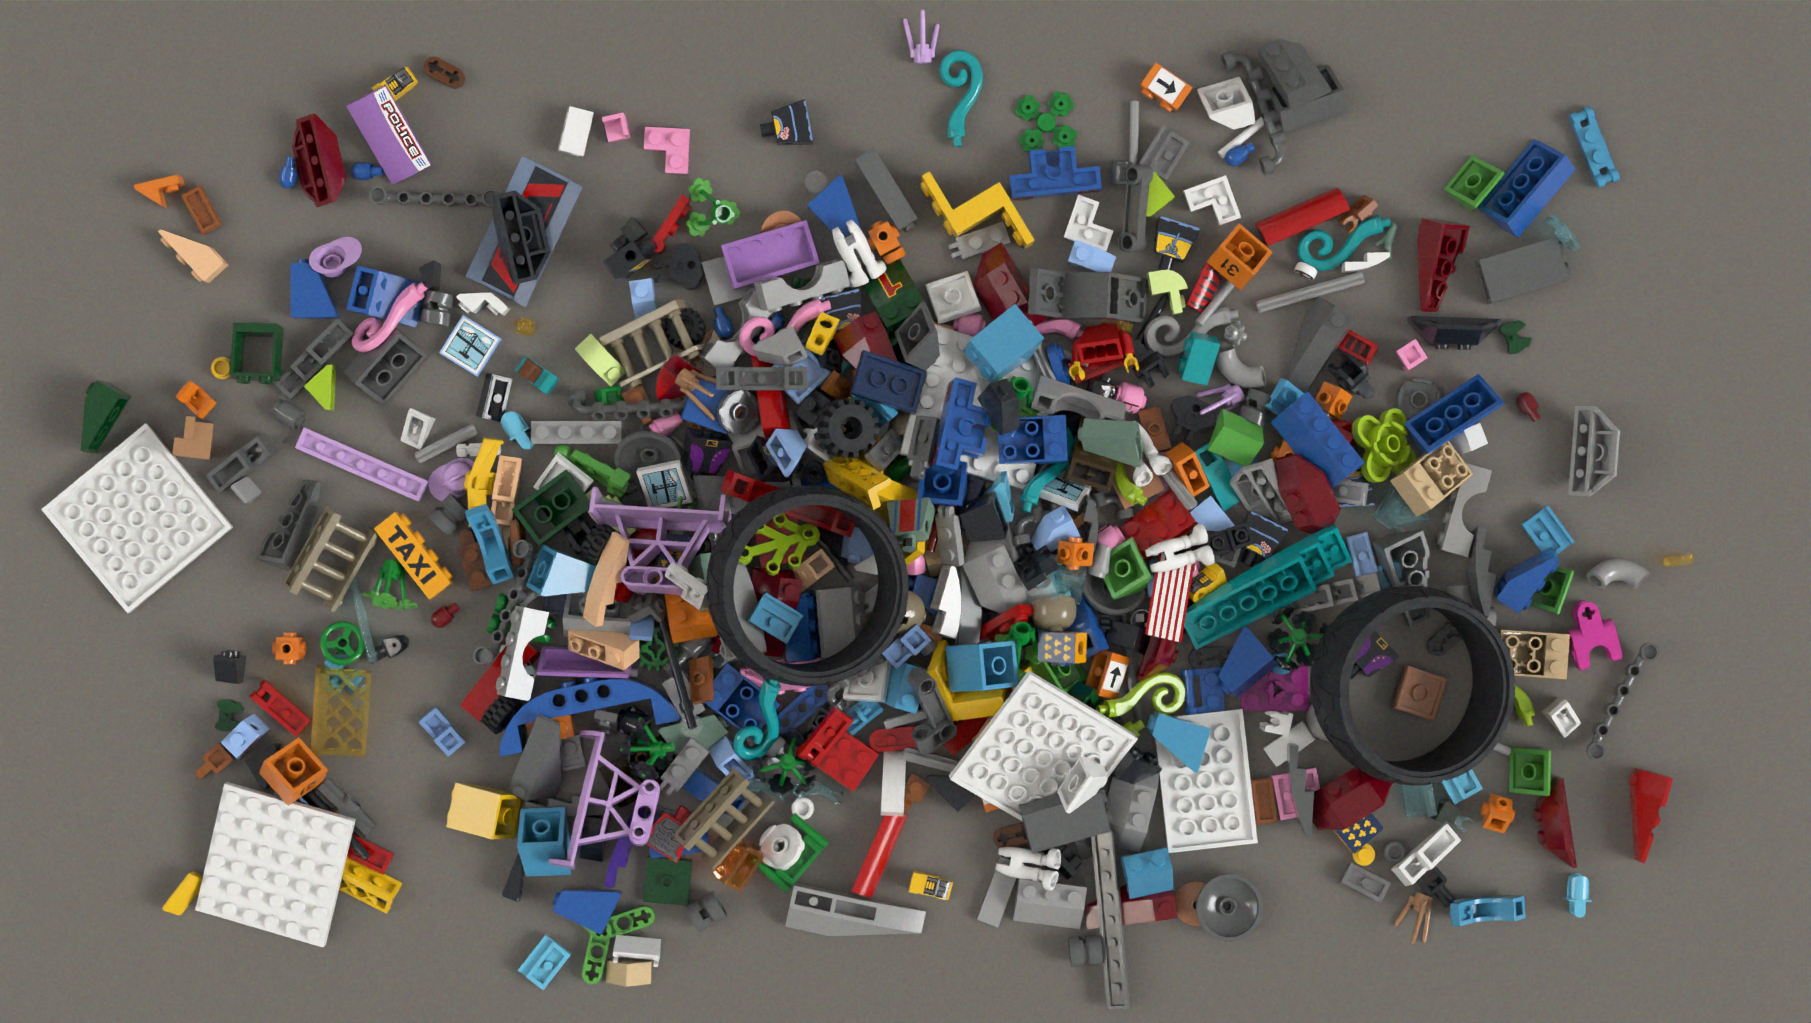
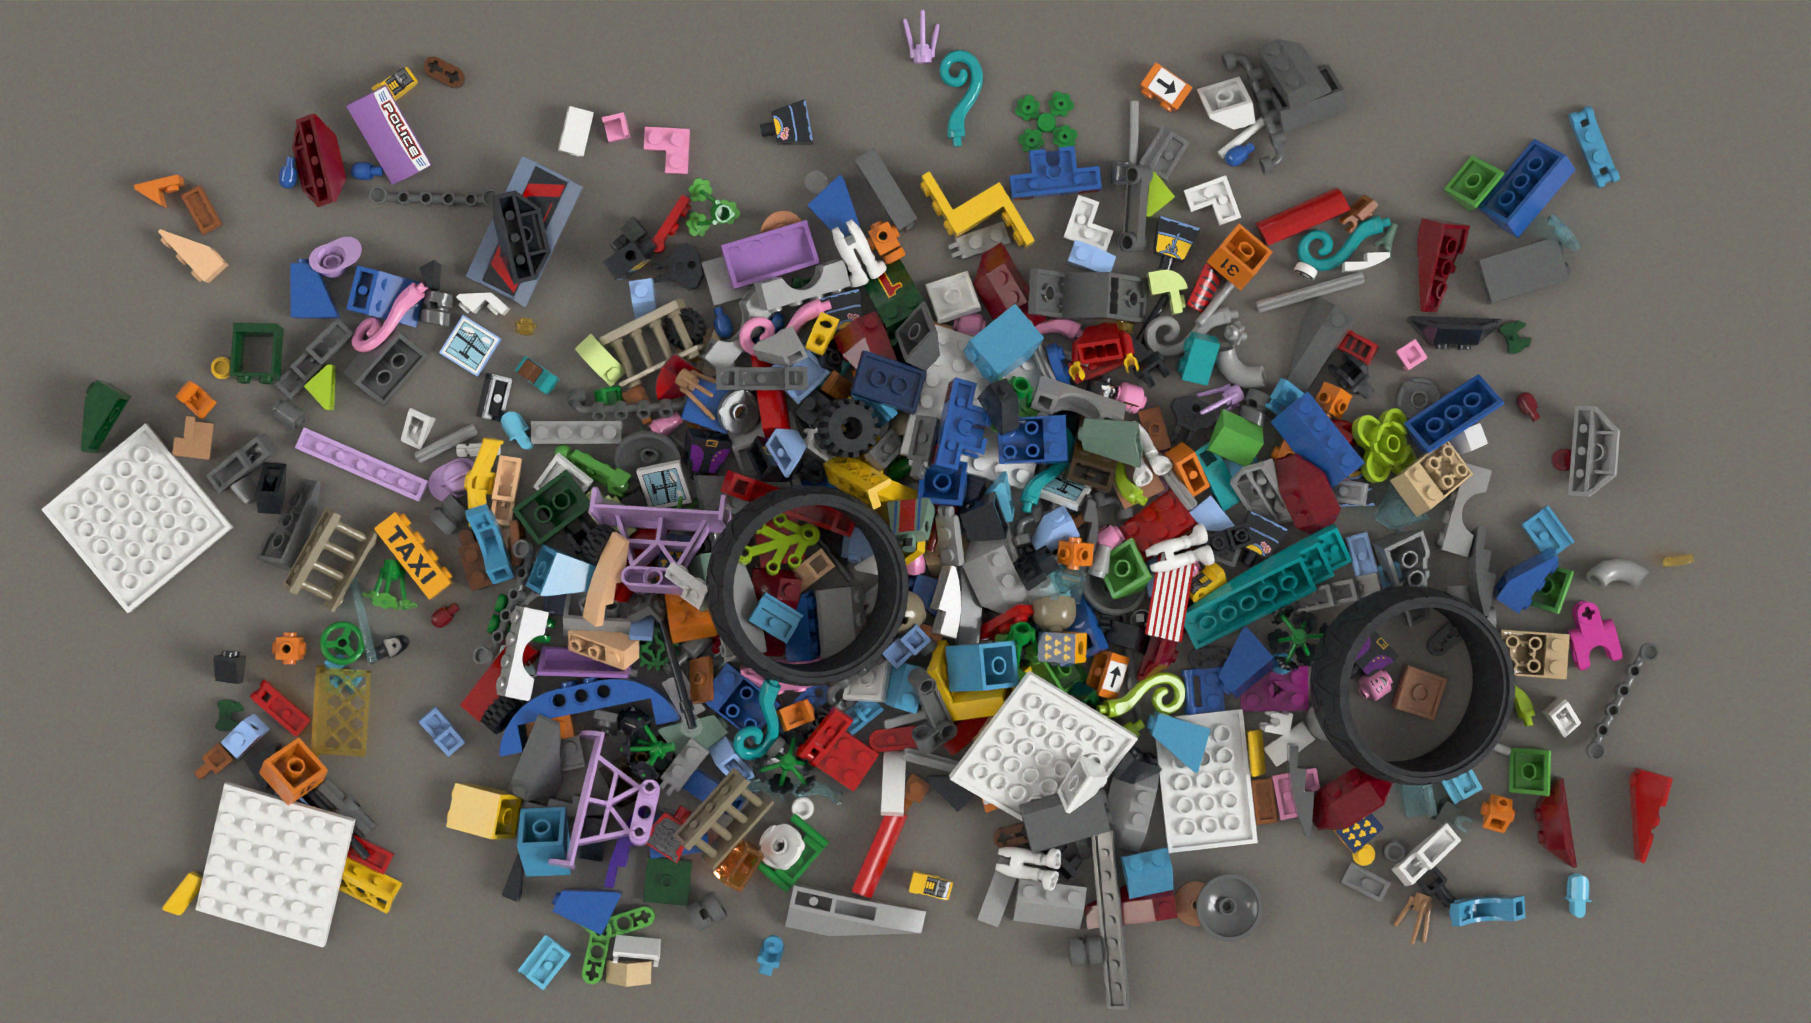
none -> black slope [255,463,287,514]
none -> dark azure hips [757,935,785,976]
none -> orange bracket [776,699,815,732]
none -> yellow slope [1245,729,1266,777]
none -> bright pink head [1358,669,1393,701]
none -> dark red tile [1551,449,1572,471]

